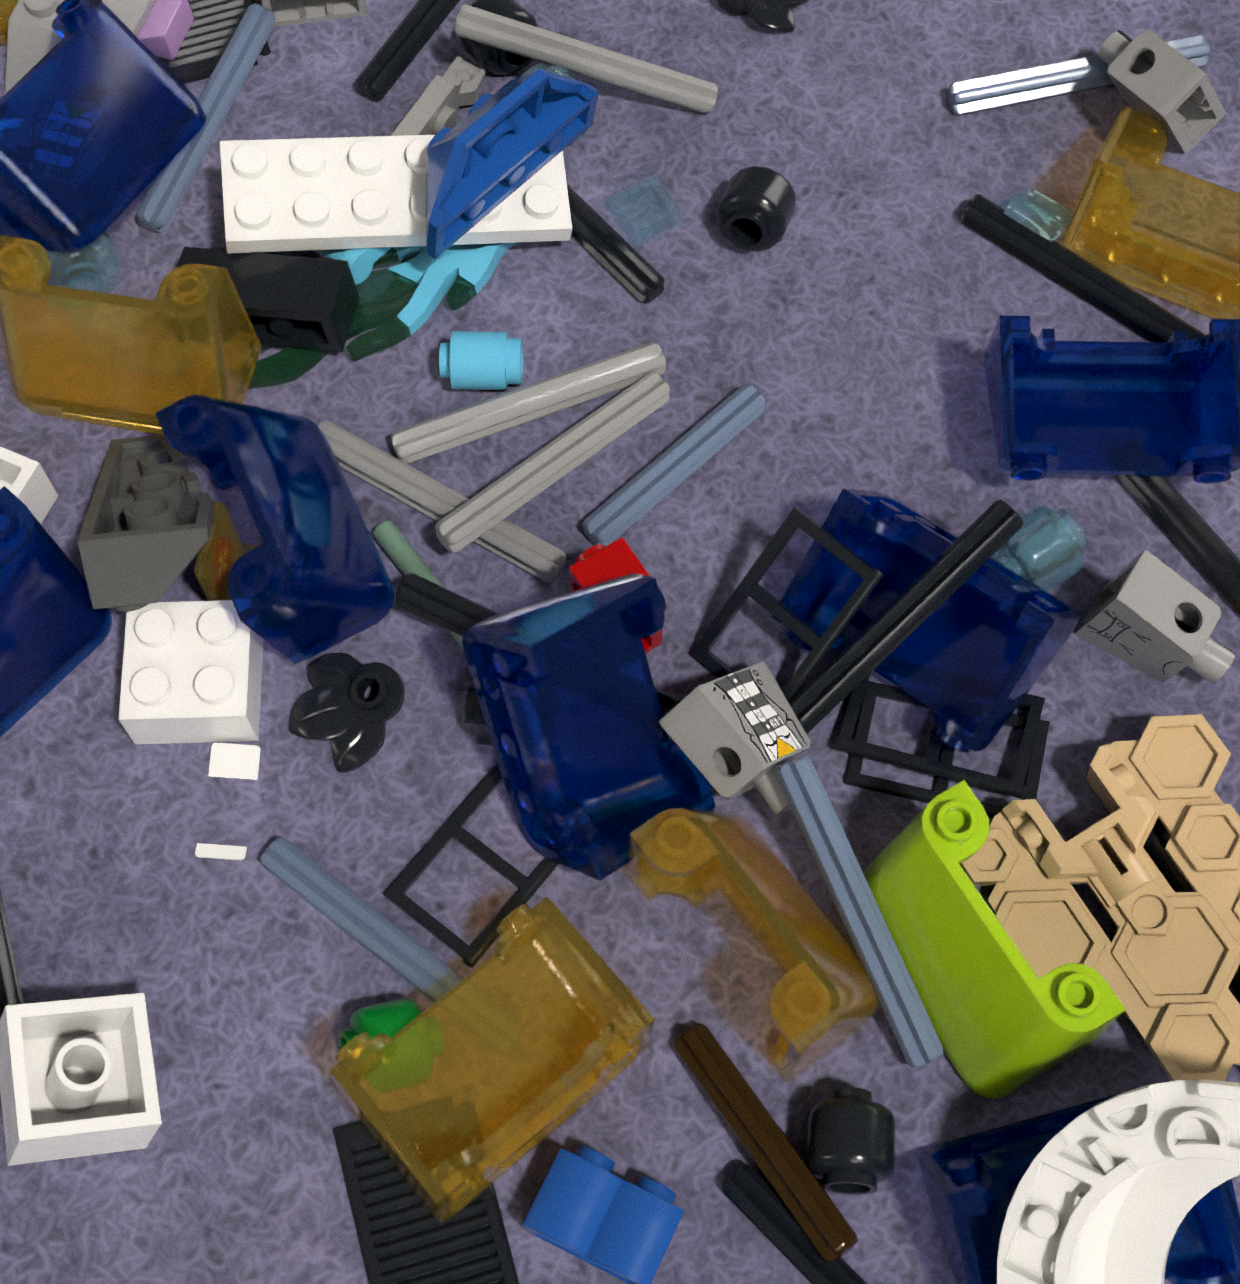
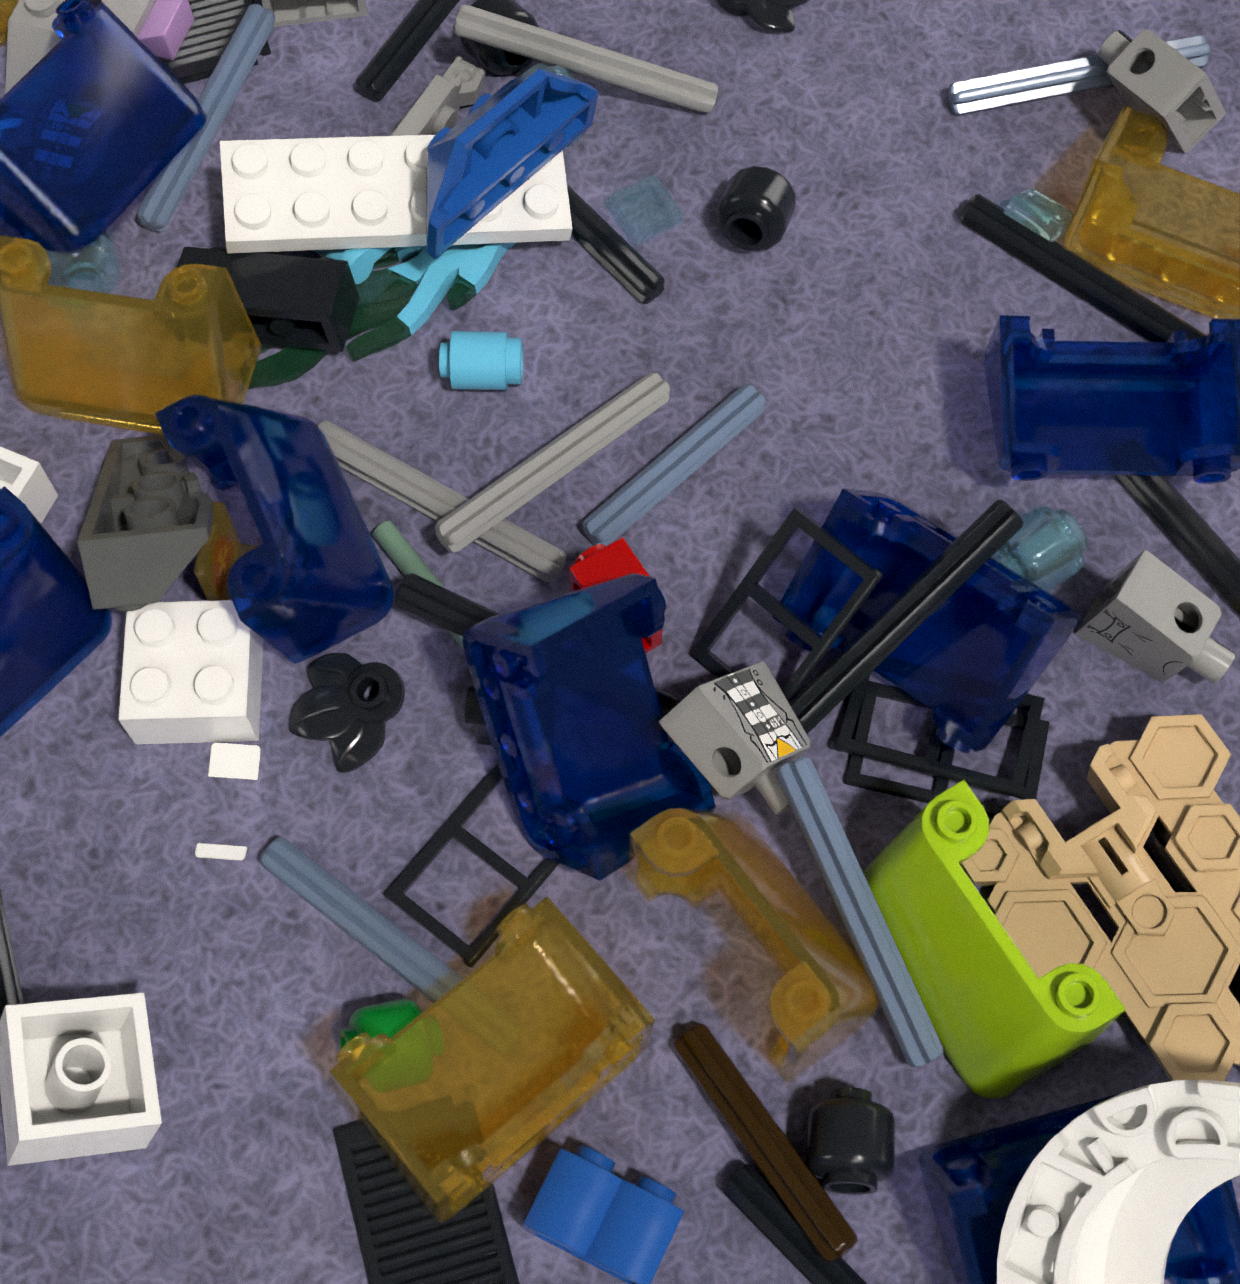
light grey axle [391,342,666,464] -> none

